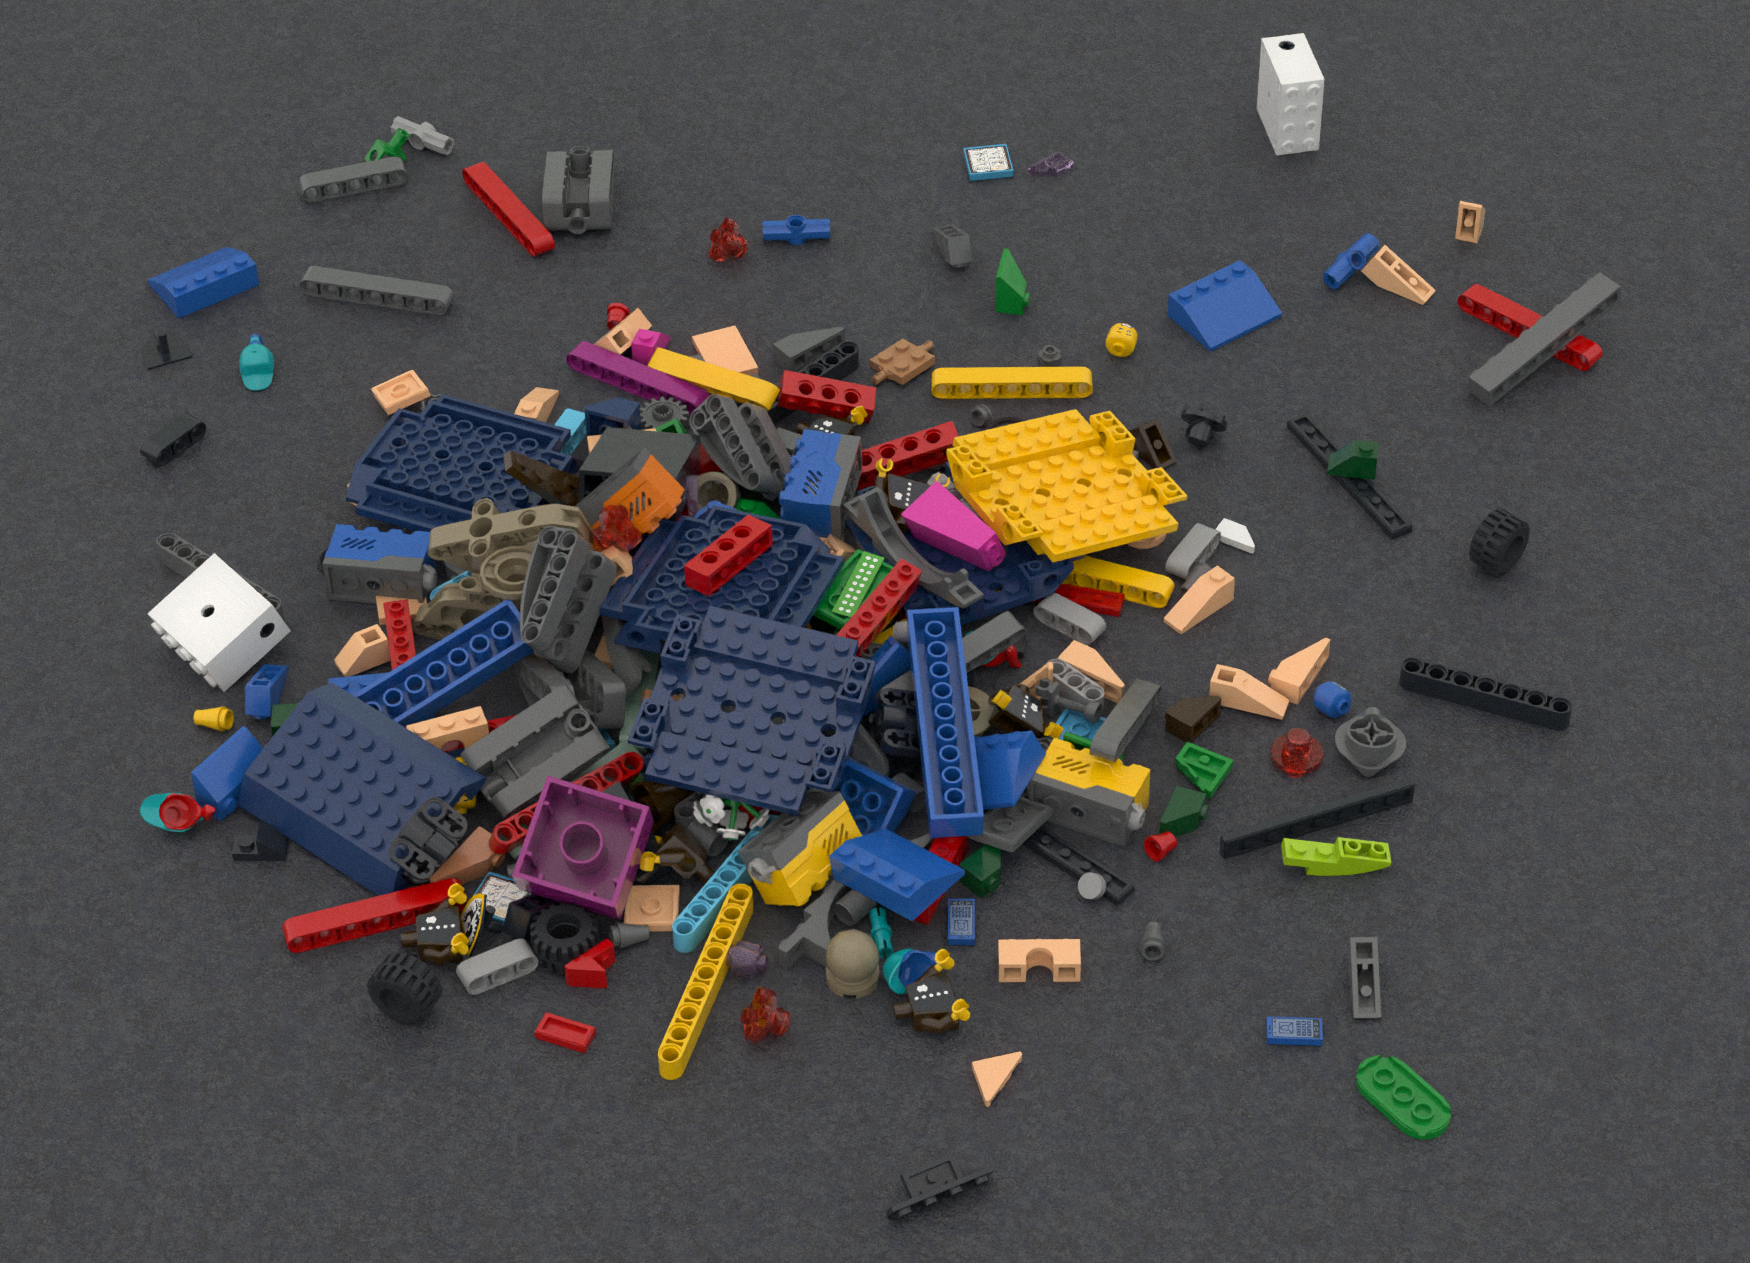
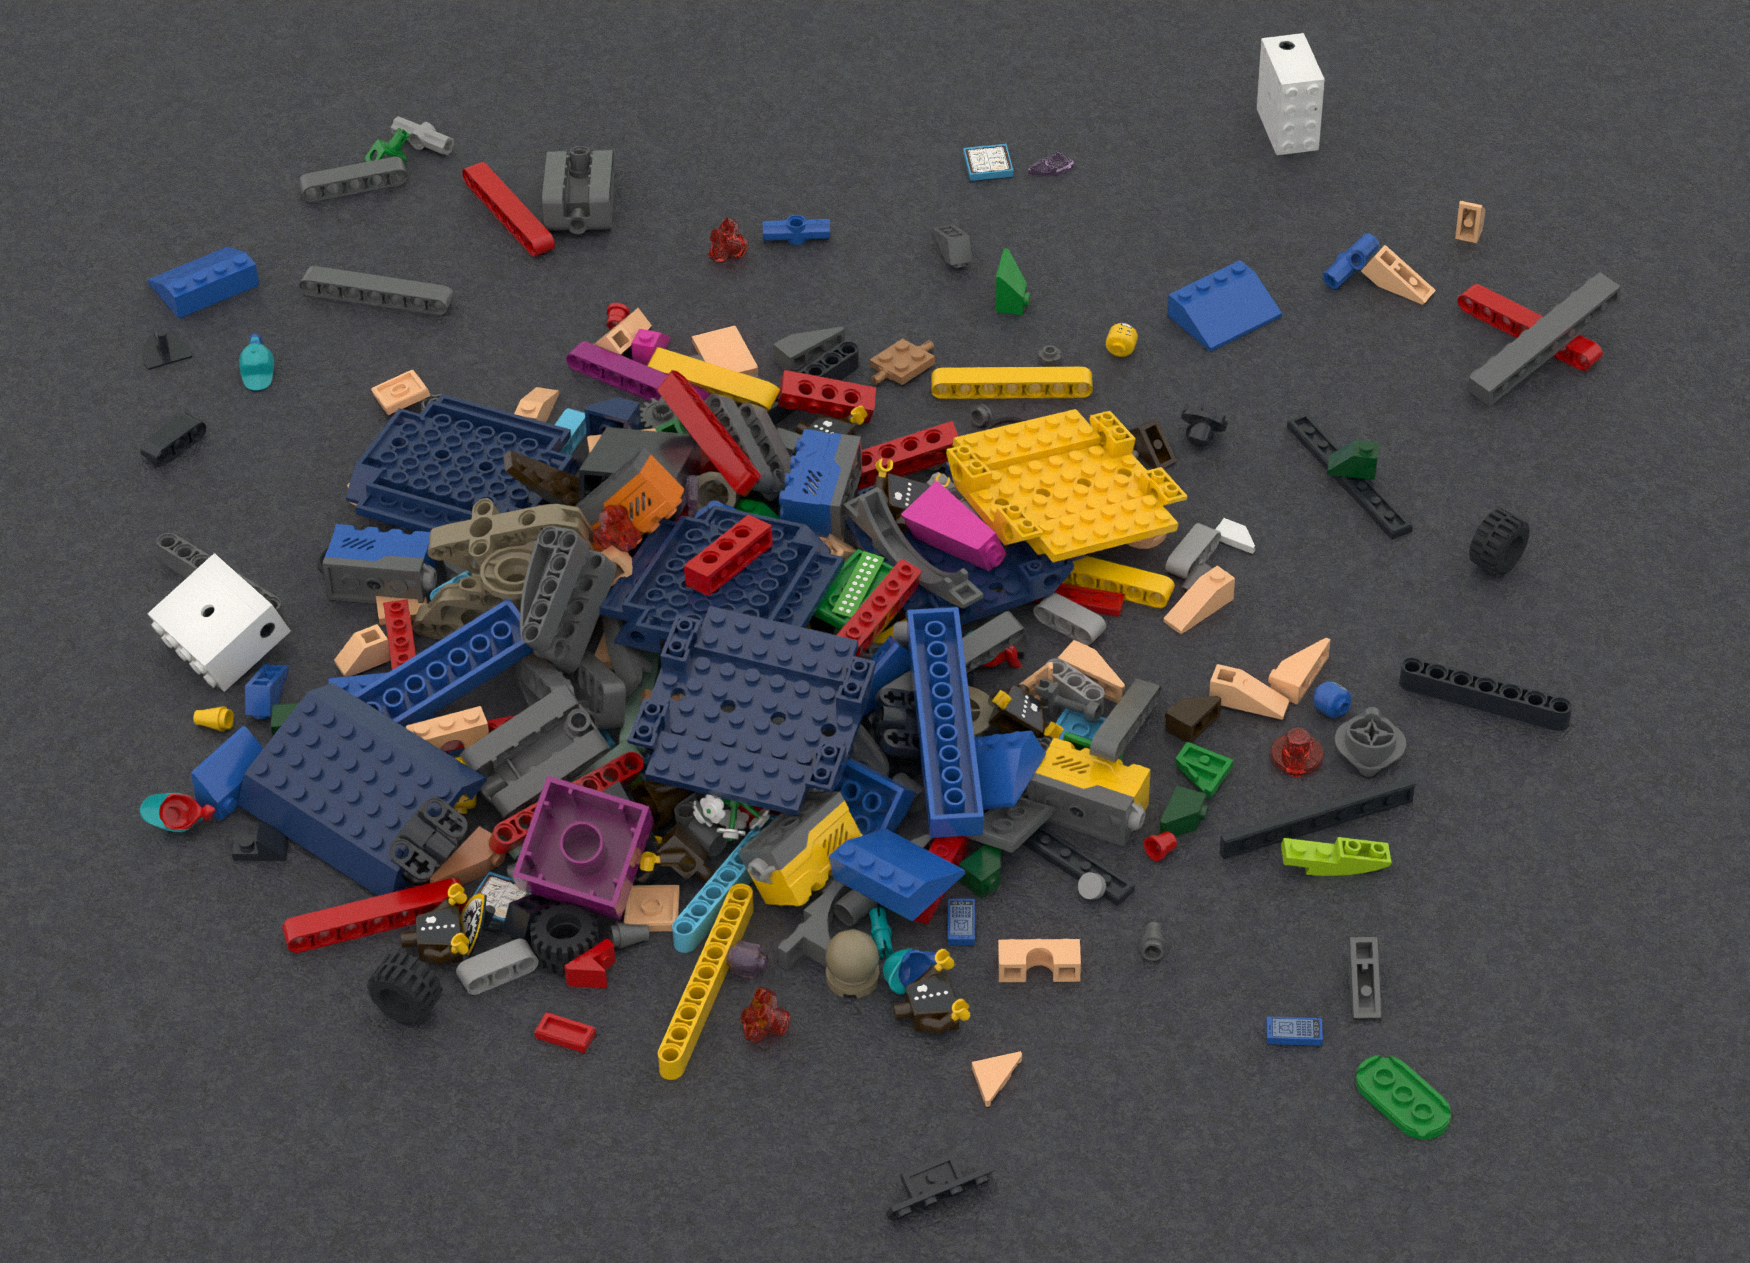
none -> red beam [657,370,761,496]

